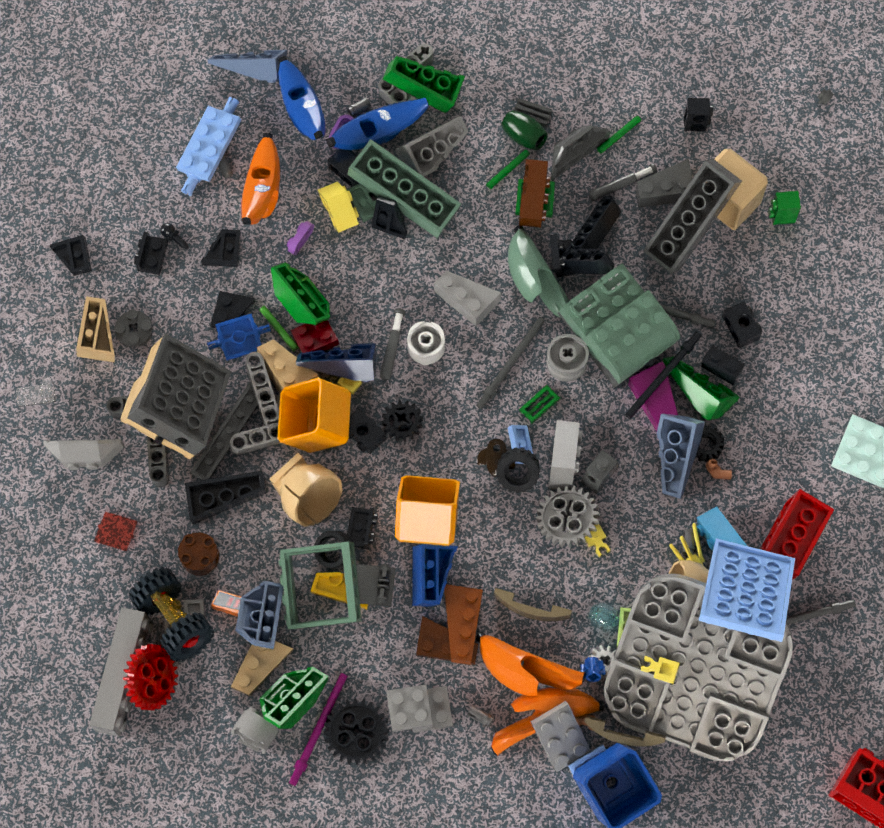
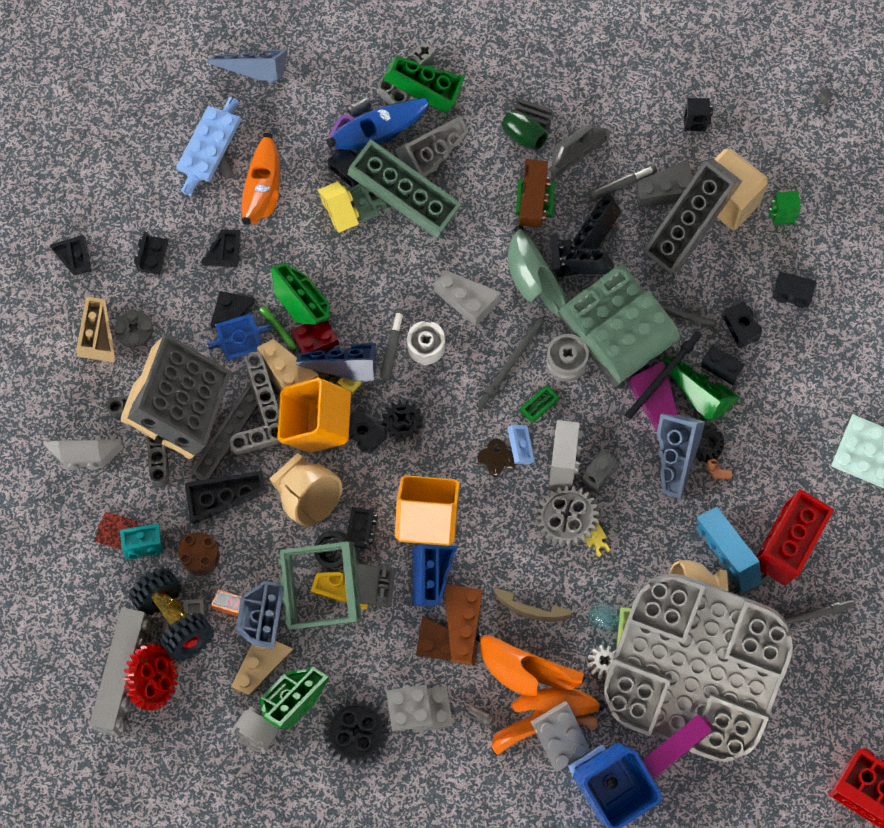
clear bracket [16,376,56,407] -> none
black bar [160,223,189,250] -> none
blue piece [278,56,326,140] -> none
medium lavender plate [287,221,314,255] -> none
magenta bar [289,673,348,787] -> none
black wing [372,195,407,239] -> none
green bar [486,149,530,190] -> none
black tyre [496,448,540,493] -> none
blue gear [580,657,606,682] -> none
dark tan slope [584,715,666,747] -> none
green bar [597,116,641,154] -> none
light yellow plate [641,656,680,684] -> none
light yellow plant [669,523,705,564] -> none
flat silver pin [680,529,696,555] -> none
light blue plate [699,539,795,642] -> none
none -> teal bracket [120,523,164,560]
none -> magenta slope [642,714,712,779]
none -> black brick [772,271,816,308]

